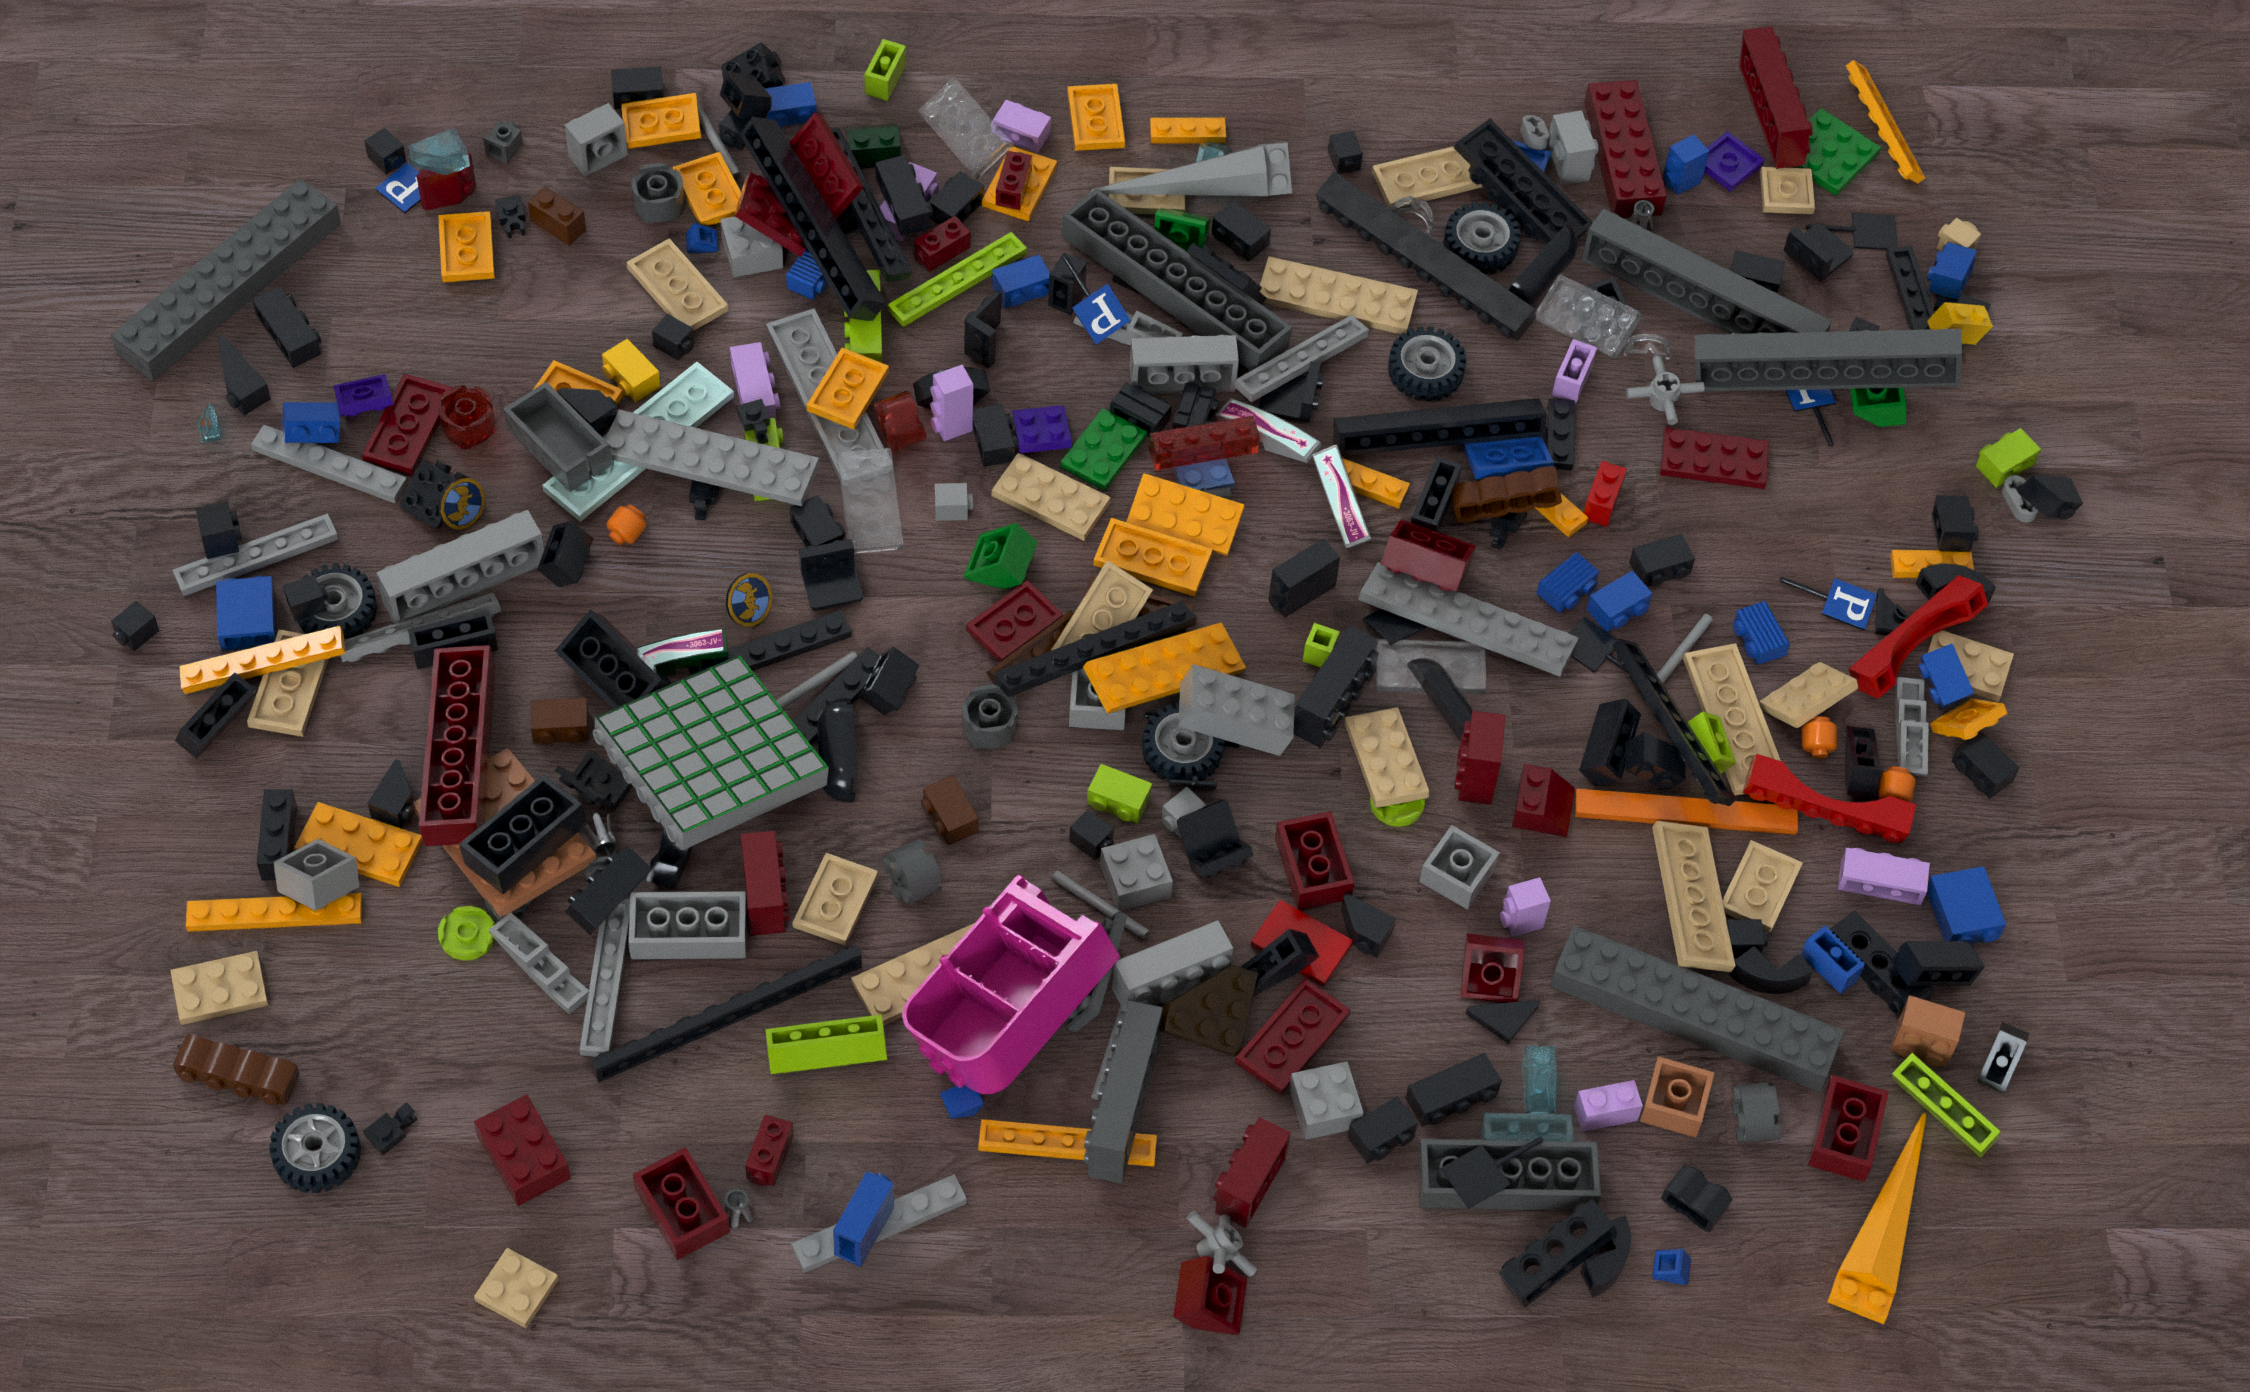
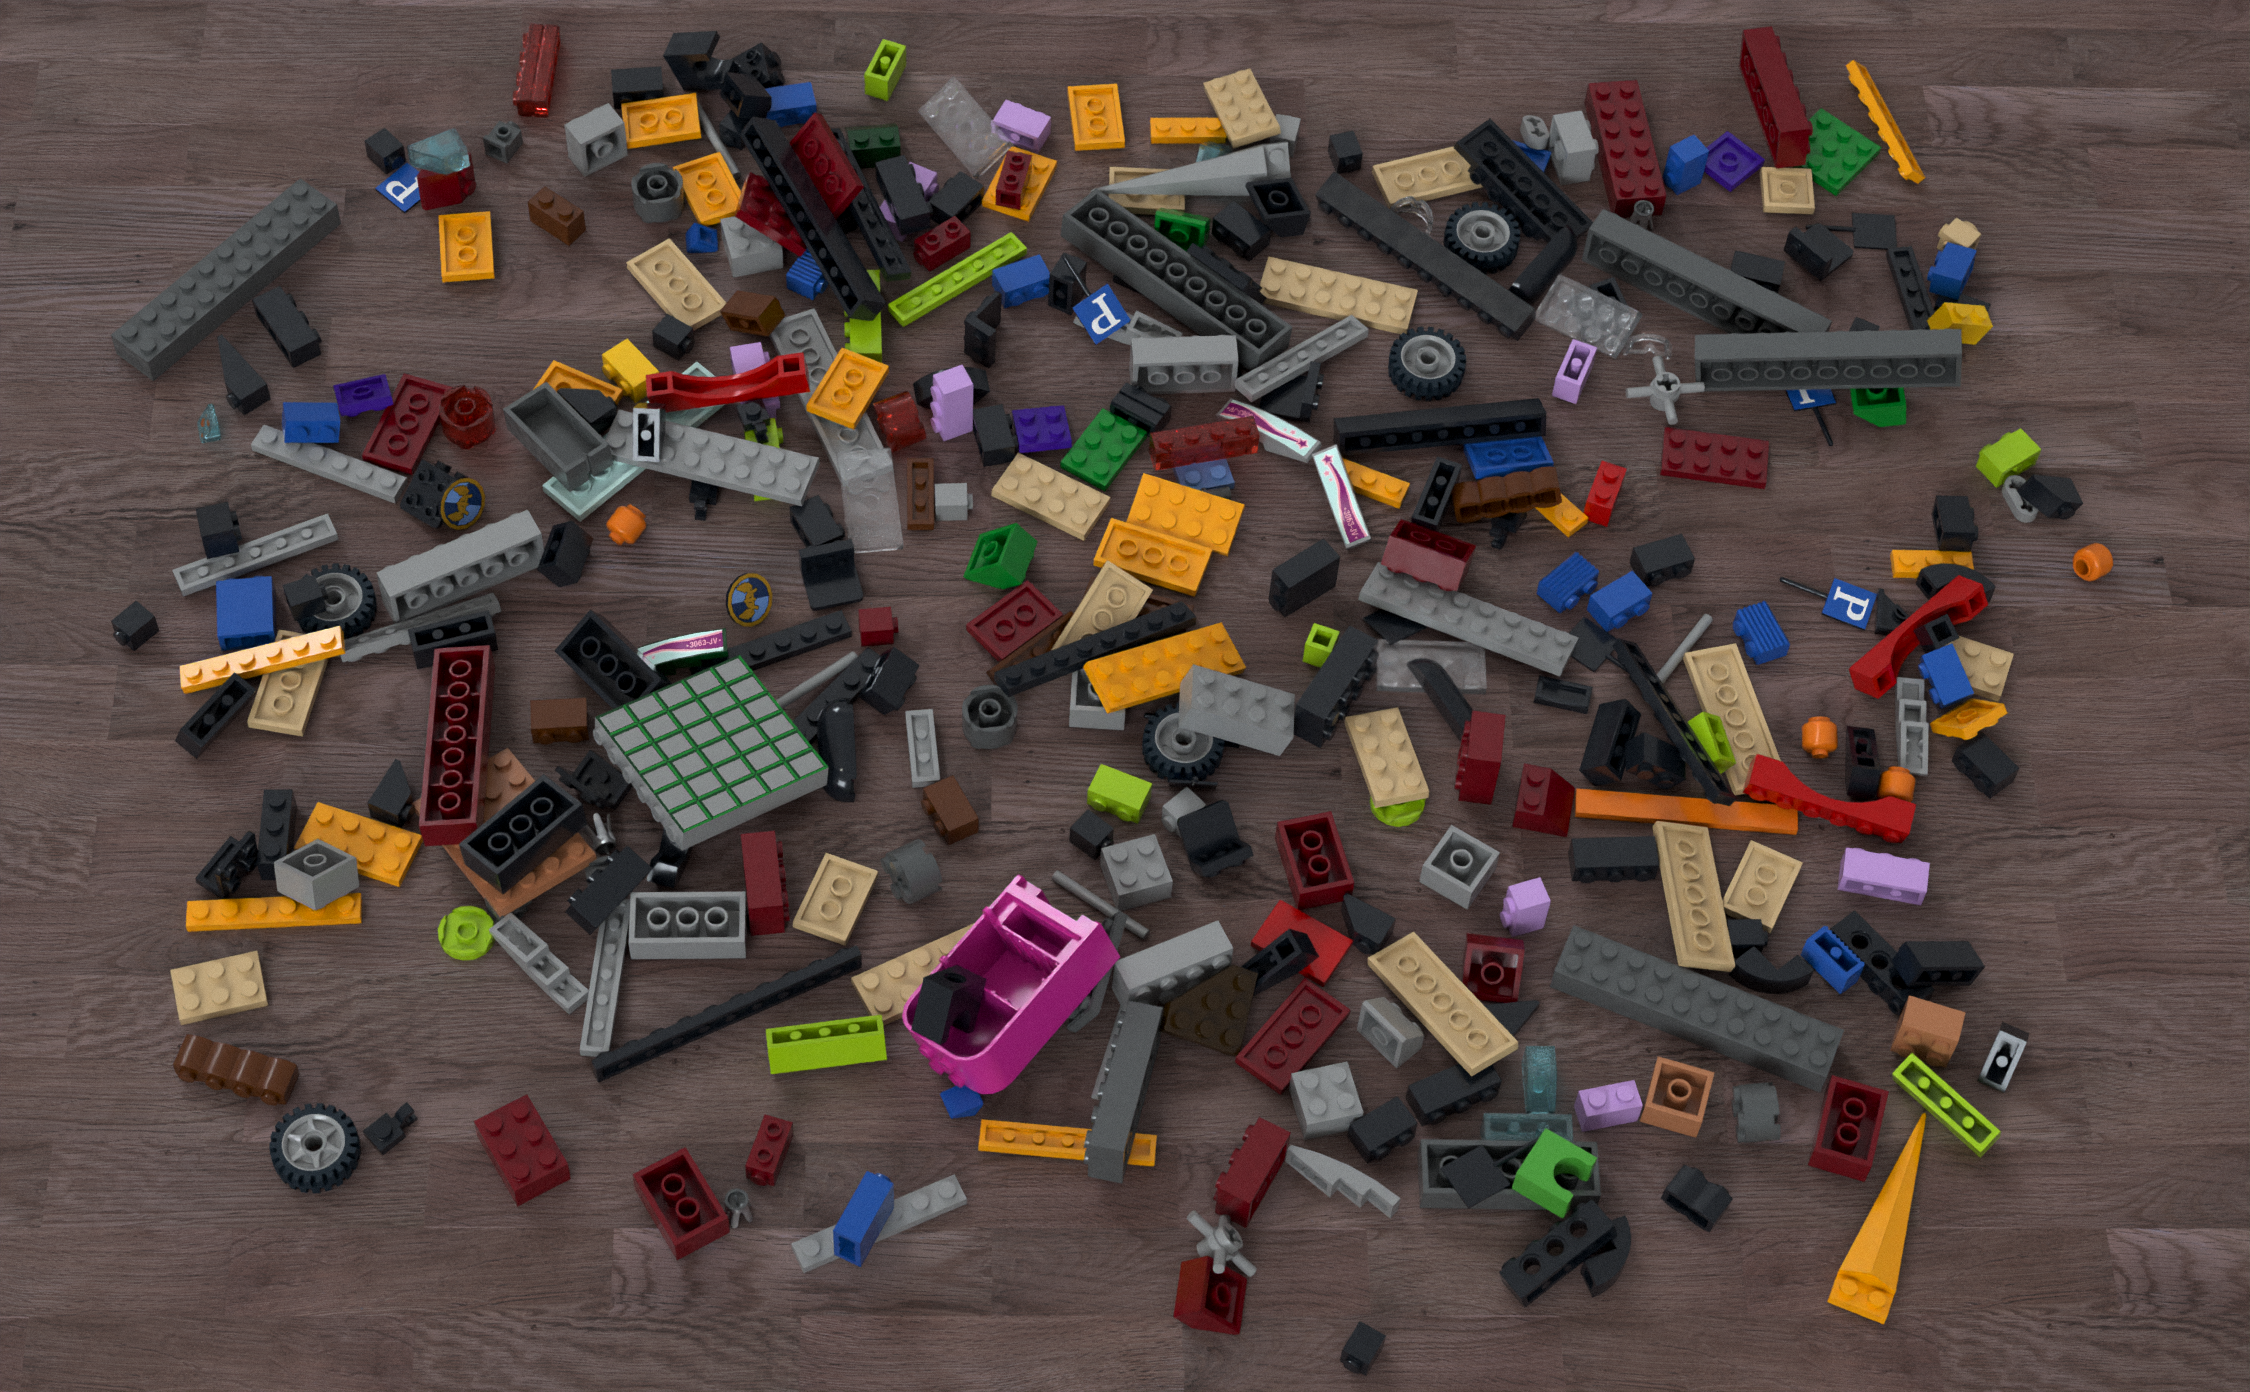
tan plate [474,1248,559,1328] -> none
black plate [495,195,526,238] -> none
black brick [1171,382,1219,444] -> none
black plate [1547,399,1575,470] -> none
blue slope [1652,1249,1691,1284] -> none
tan plate [1759,662,1858,728] -> none
blue brick [1926,866,2006,944] -> none
none -> black bracket [195,831,258,899]
none -> clear red brick [513,23,561,118]
none -> slope [633,402,666,462]
none -> red arch [646,352,810,413]
none -> black piece [663,31,737,91]
none -> reddish brown brick [720,290,786,337]
none -> dark red brick [858,607,899,647]
none -> light grey plate [905,709,940,788]
none -> reddish brown plate [907,458,934,530]
none -> black piece [911,965,986,1045]
none -> tan plate [1203,69,1281,148]
none -> black slope [1245,177,1311,238]
none -> light grey brick [1270,114,1301,157]
none -> light grey slope [1285,1145,1401,1218]
none -> black brick [1340,1321,1386,1376]
none -> light grey slope [1357,997,1424,1069]
none -> tan plate [1368,932,1518,1076]
none -> bright green piece [1512,1128,1597,1219]
none -> black tile [1533,675,1593,714]
none -> black brick [1568,836,1659,883]
none -> black brick [1913,614,1959,654]
none -> orange head [2073,543,2113,581]

